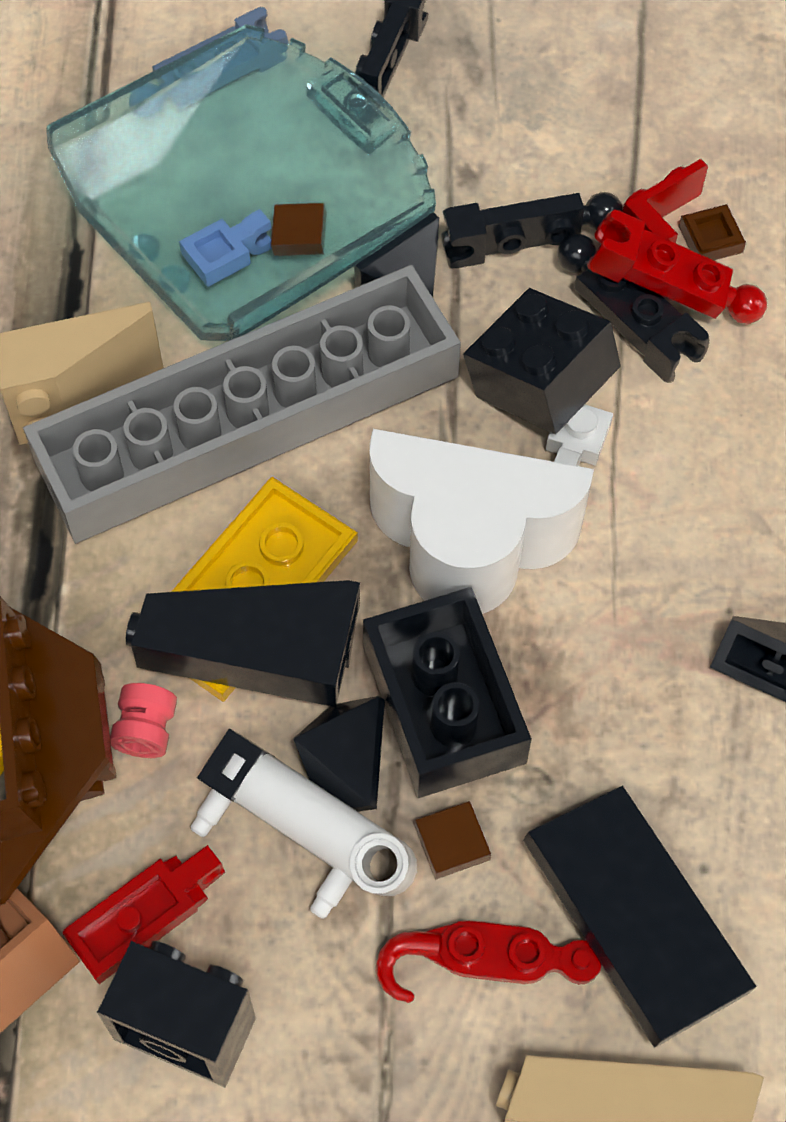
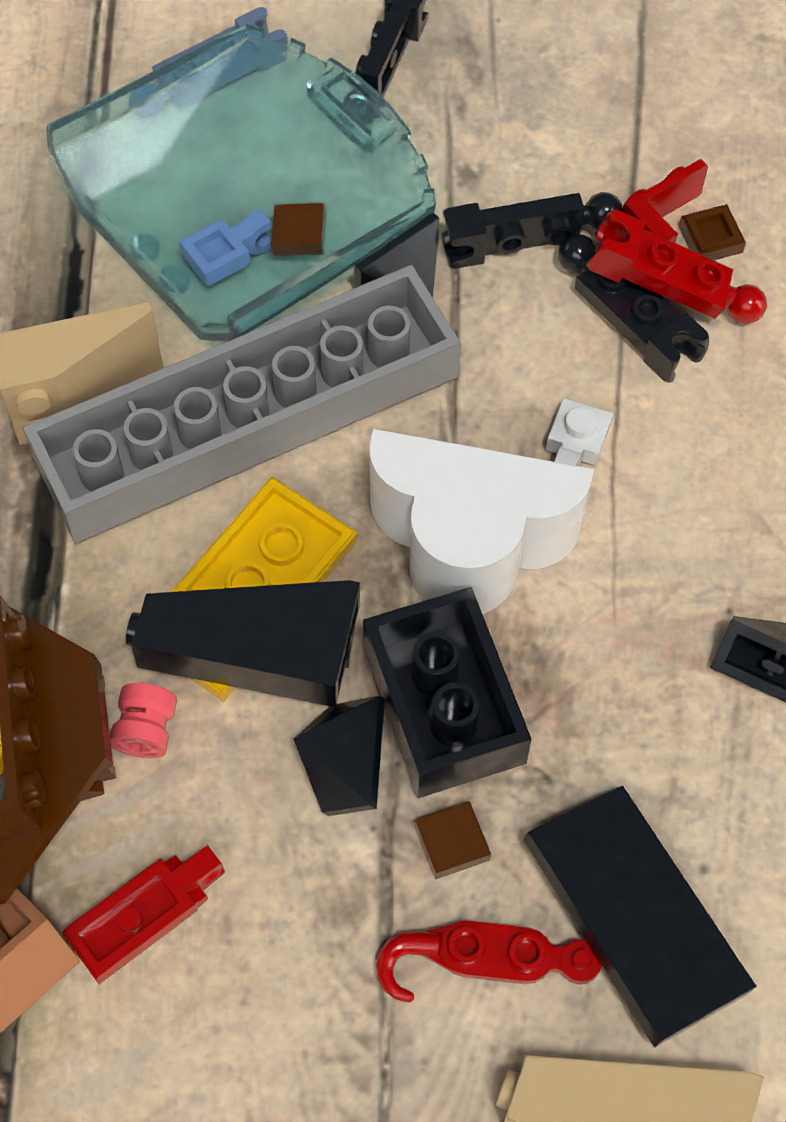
black brick [97,941,256,1088] -> none
white piece [191,728,417,919] -> none
black brick [463,288,621,435] -> none

